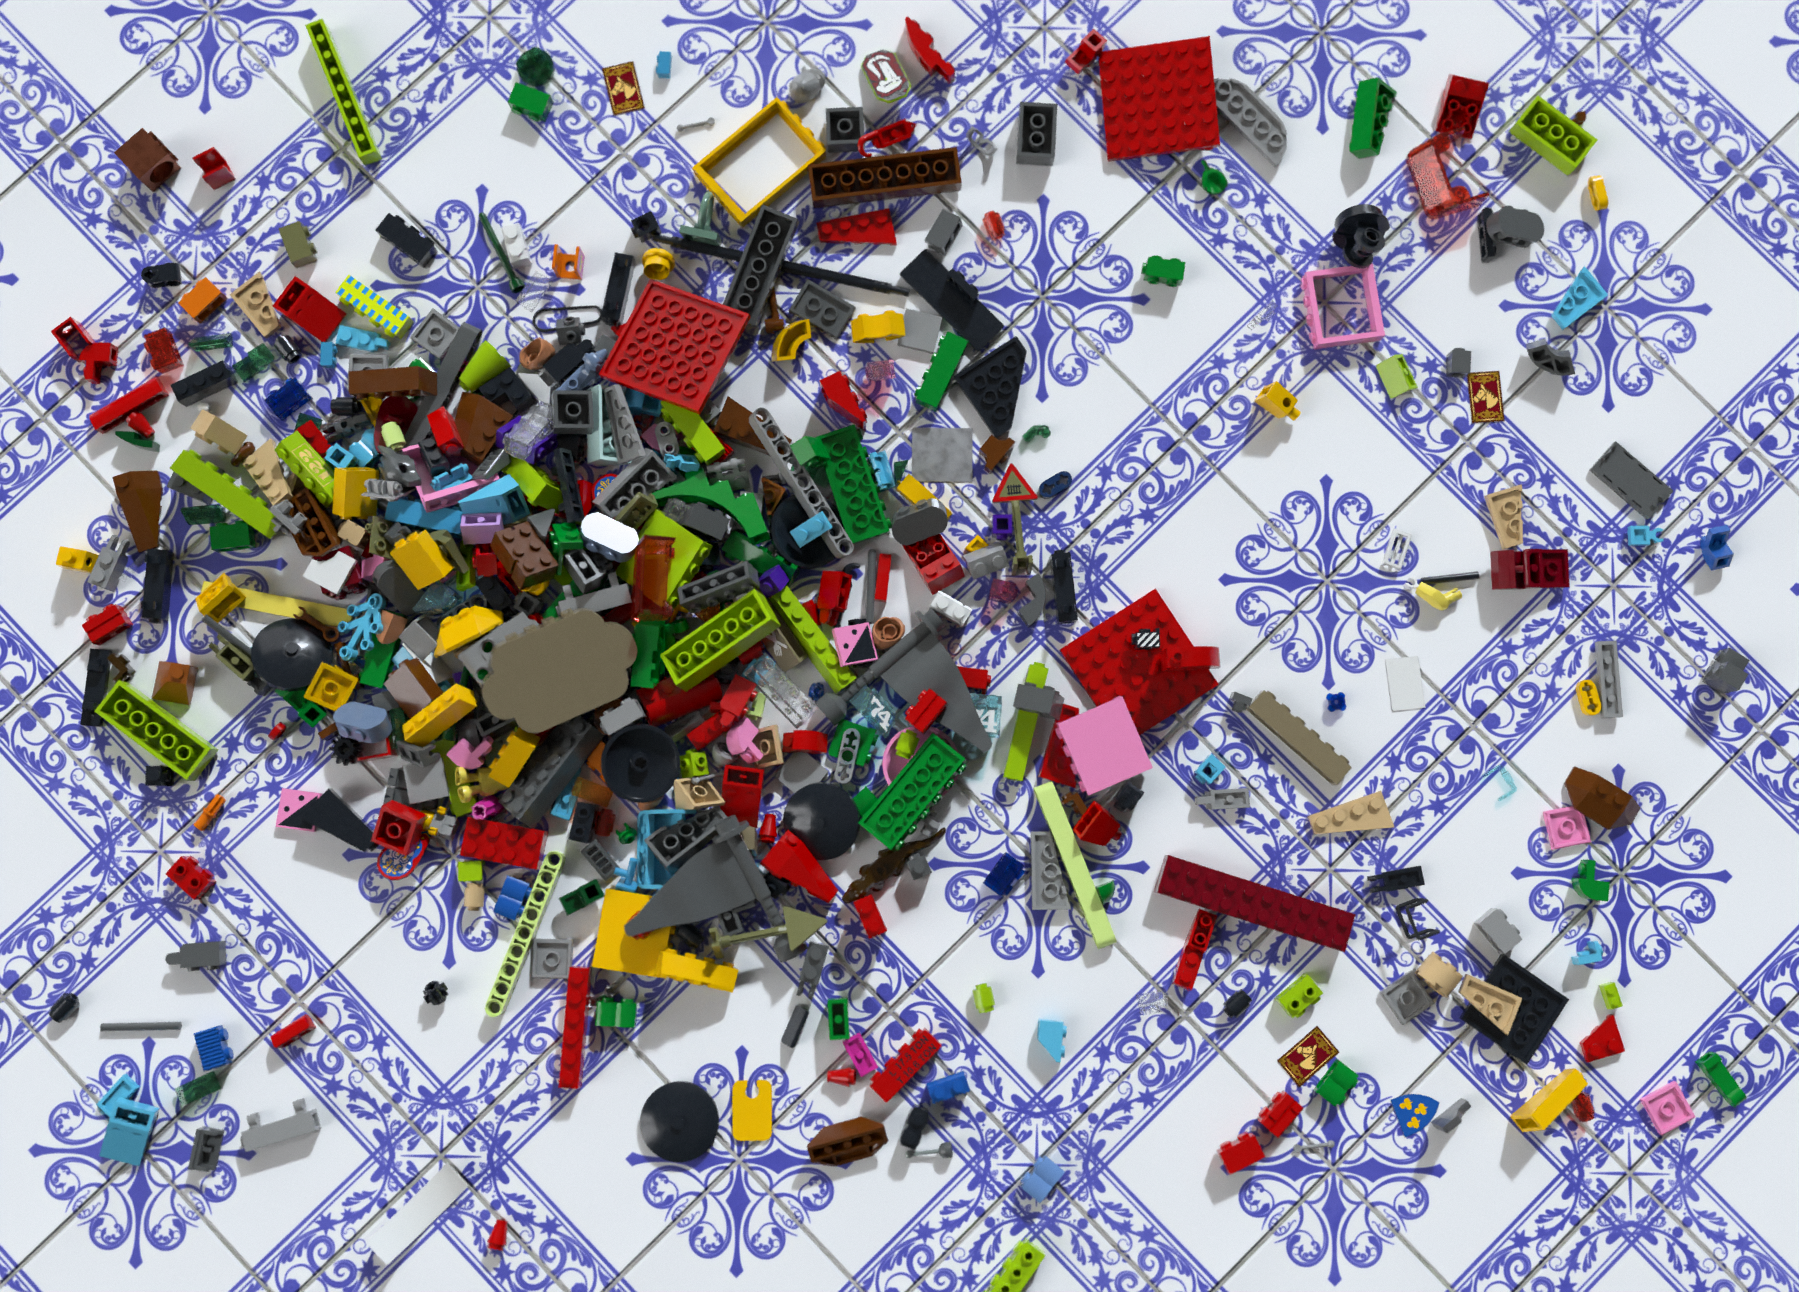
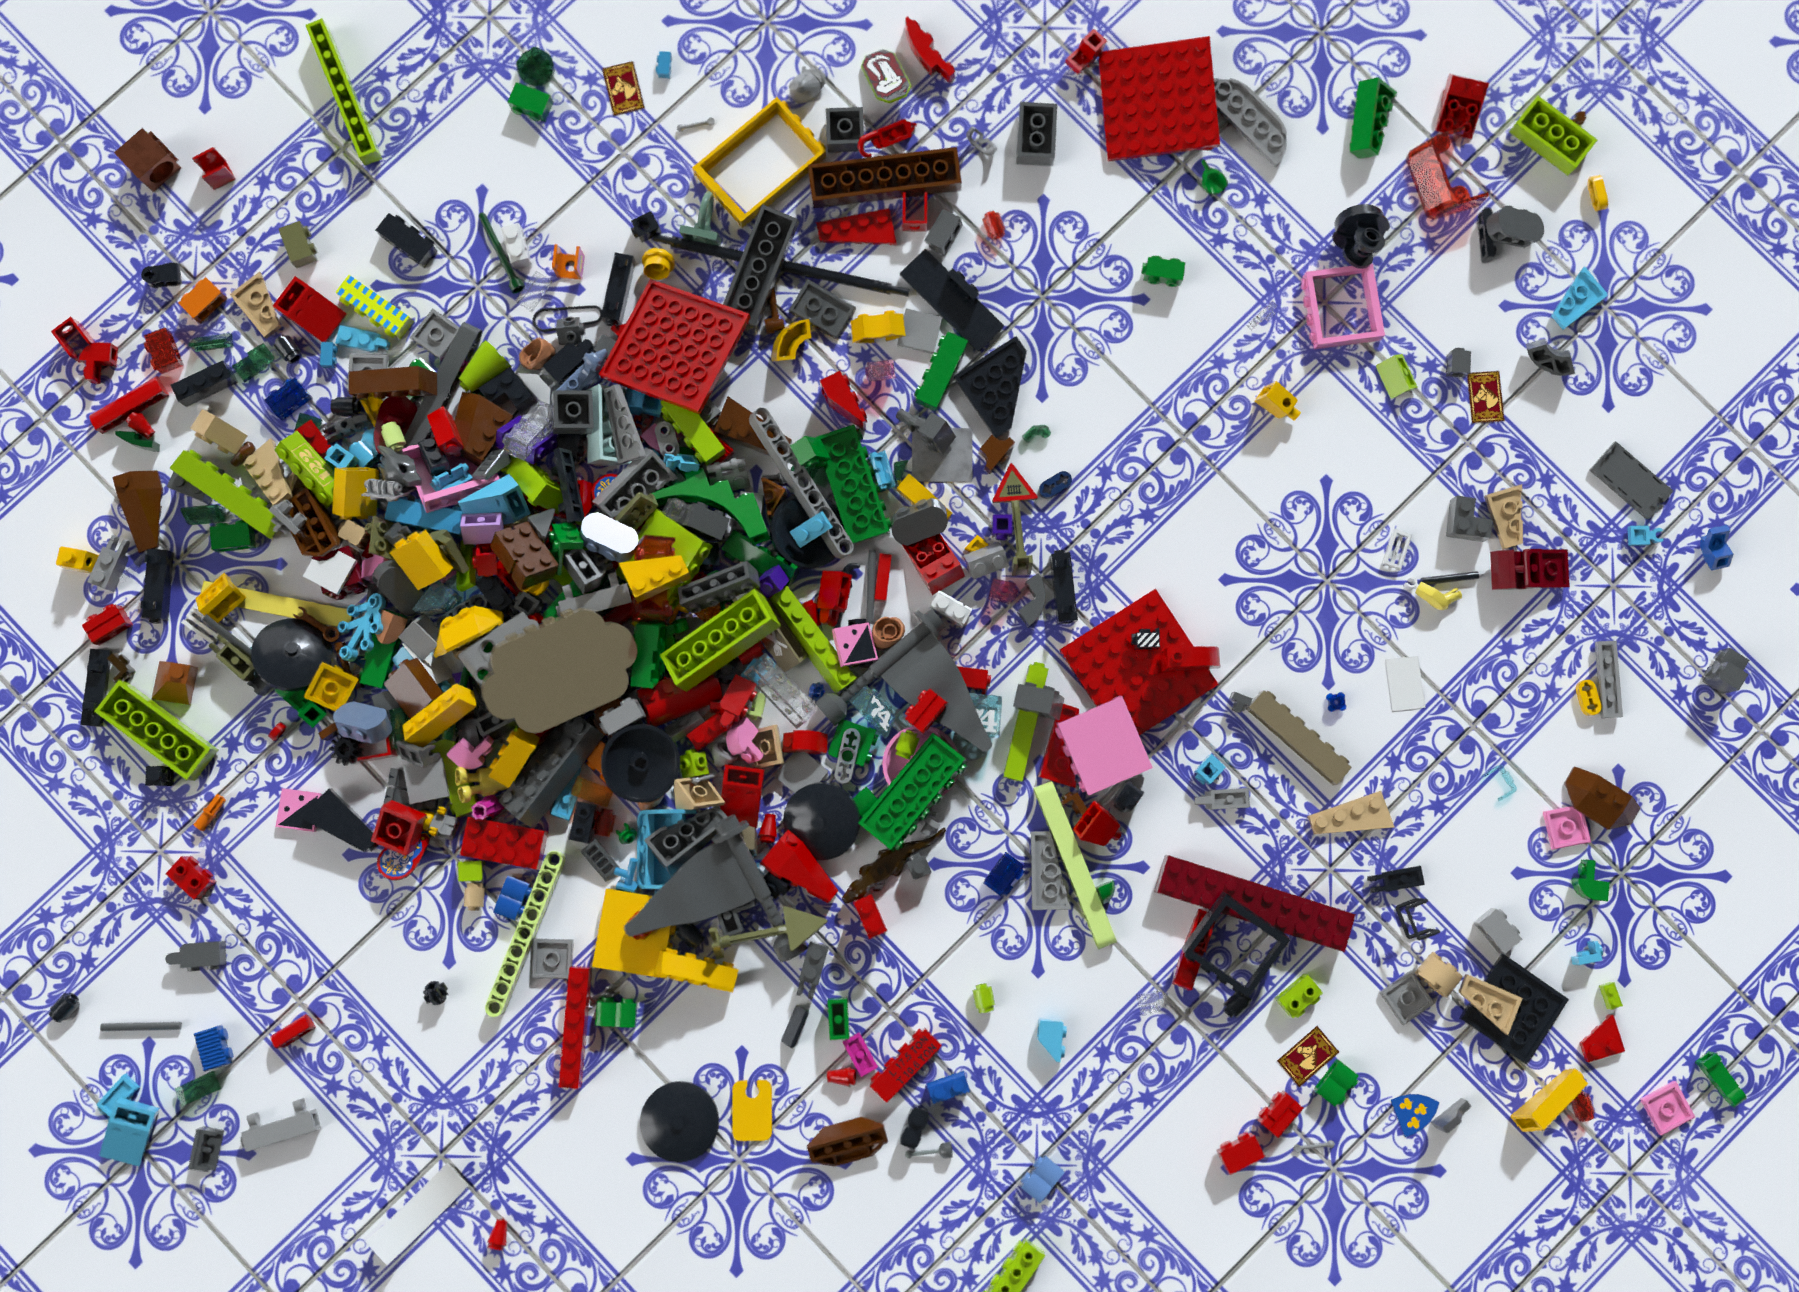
dark green brick [558,879,605,916] -> none
none -> white tile [181,607,219,644]
none -> yellow wedge [619,555,691,603]
none -> dark grey brick [896,409,956,455]
none -> red piece [902,192,927,232]
none -> black window [1182,891,1290,997]
none -> dark grey brick [1446,496,1493,542]

